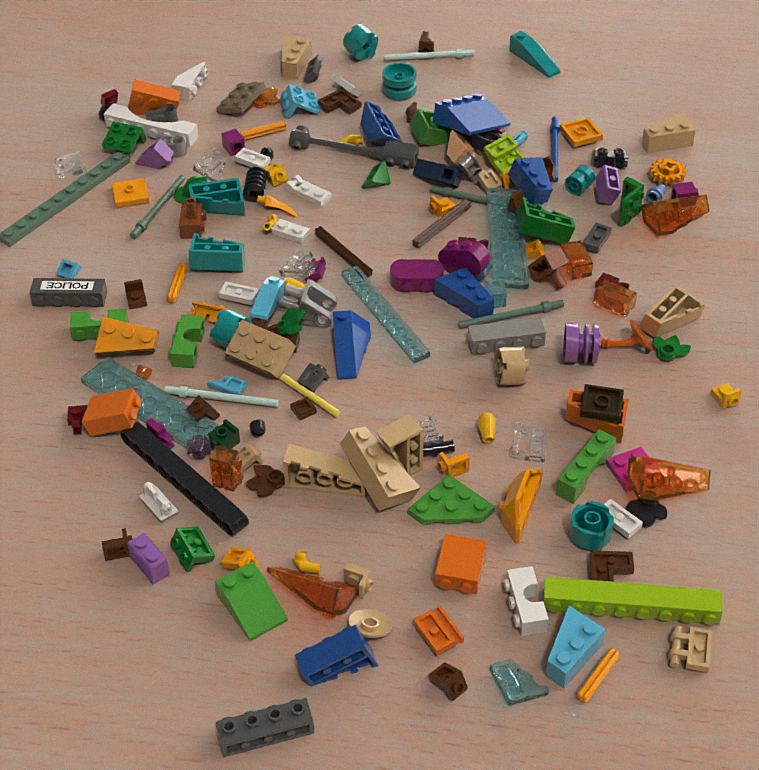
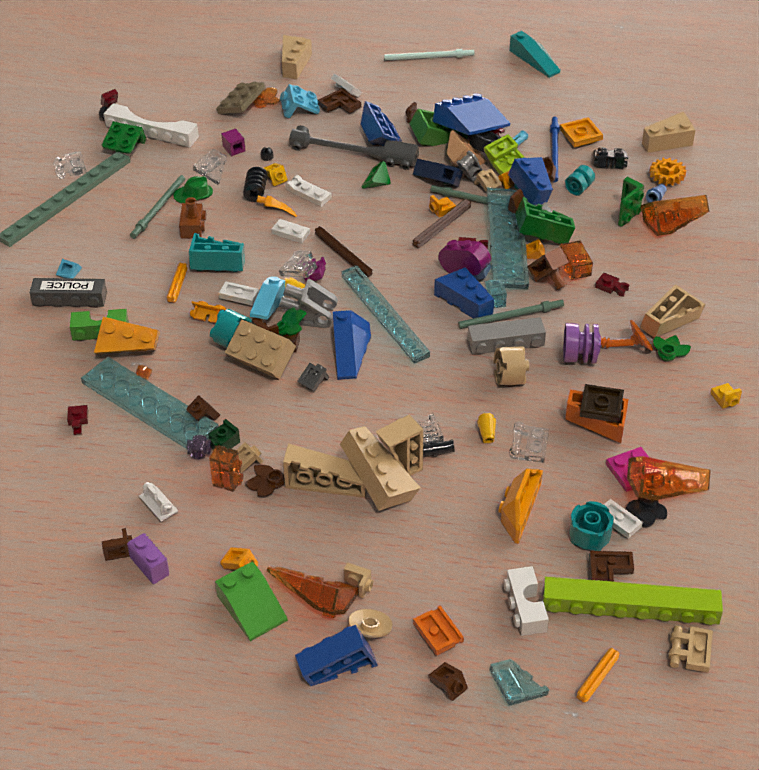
orange brick [82,388,141,436] -> none
light orange plate [112,178,149,208] -> none
black beam [120,422,249,536] -> none
reddish brown bracket [124,279,147,309] -> none
orange wedge [128,79,180,115] -> none
medium lavender slope [135,139,174,169] -> none
dark grey piece [145,104,178,122] -> none
magenta plate [146,418,175,449] -> none
light grey piece [157,135,187,157] -> none
light aqua bar [164,386,279,407] -> none
bright green arch [168,315,205,368] -> none
green bracket [170,526,215,572] -> none
white slope [172,62,208,101] -> none
teal wedge [188,178,245,216] -> none
medium azure tile [207,375,248,395] -> none
dark grey brick [215,698,315,758] -> none
white plate [234,148,271,168] -> none
light orange axle [240,120,286,140] -> none
black hinge [249,420,266,437] -> none
yellow arm [263,214,278,231] -> none
light yellow bar [280,374,340,417] -> none
reddish brown tile [290,397,317,420] -> none
yellow arm [293,550,321,574] -> none
dark grey plate [304,54,323,83] -> none
yellow arm [338,133,363,146] -> none
teal brick [343,24,379,60] -> none
teal wheel [382,62,417,100] -> none
magenta brick [390,259,444,292] -> none
bright green plate [408,474,495,525] -> none
reddish brown bracket [419,31,434,53] -> none
orange brick [435,534,487,594] -> none
light orange bracket [437,452,470,477] -> none
medium azure wedge [545,606,606,688] -> none
bright green arch [556,429,616,504] -> none
dark grey plate [582,223,612,253] -> none
clear orange brick [593,279,637,317] -> none
medium lavender brick [595,165,622,205] -> none
magenta brick [671,182,699,208] -> none

